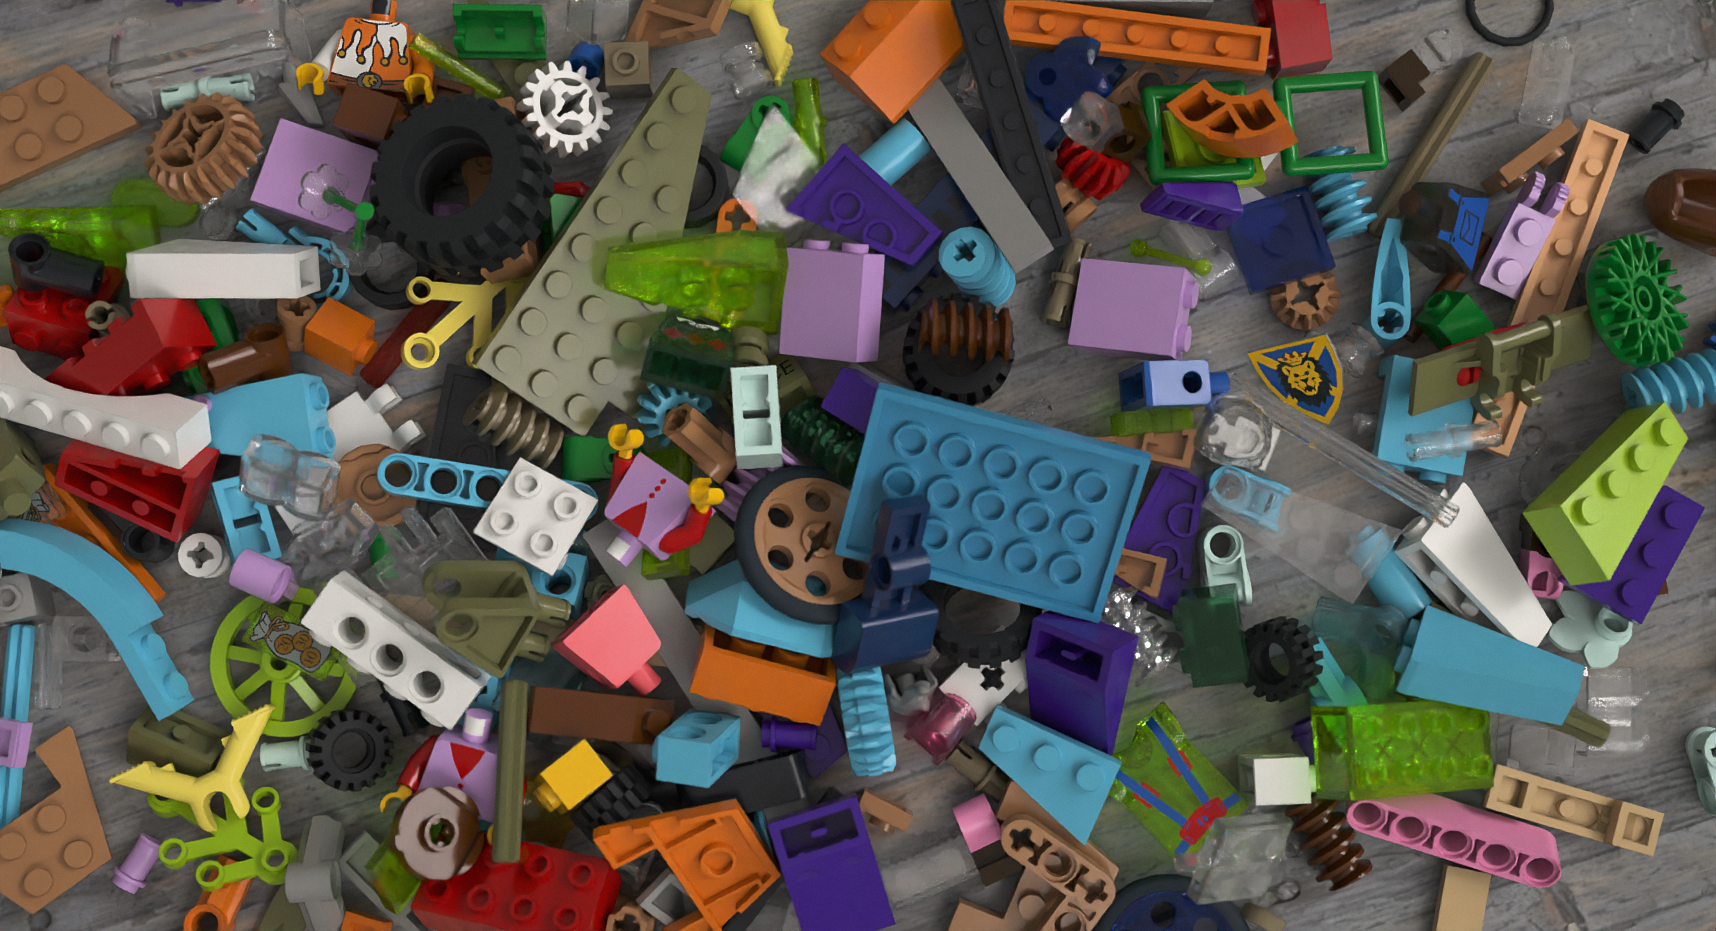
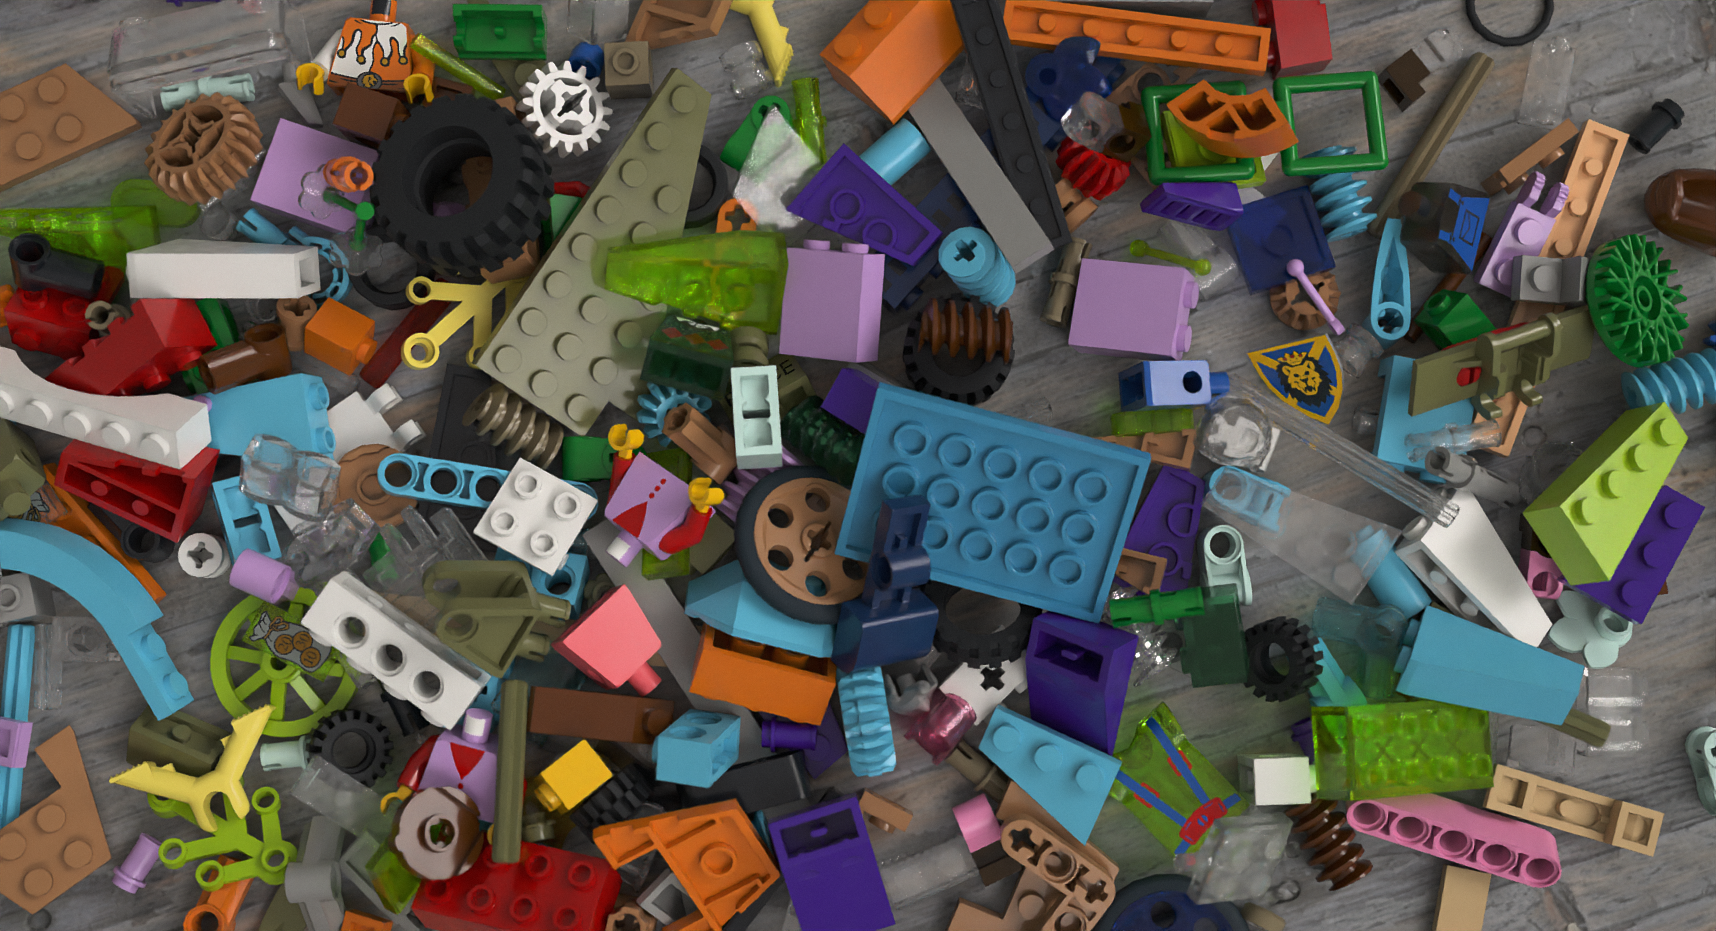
none -> clear tile [289,754,399,862]
none -> orange pin [323,156,374,193]
none -> olive plate [521,812,557,844]
none -> green pin [1109,586,1205,628]
none -> lavender hinge [1286,259,1345,336]
none -> light grey pin [1424,446,1522,509]
none -> light grey slope [1511,255,1590,307]

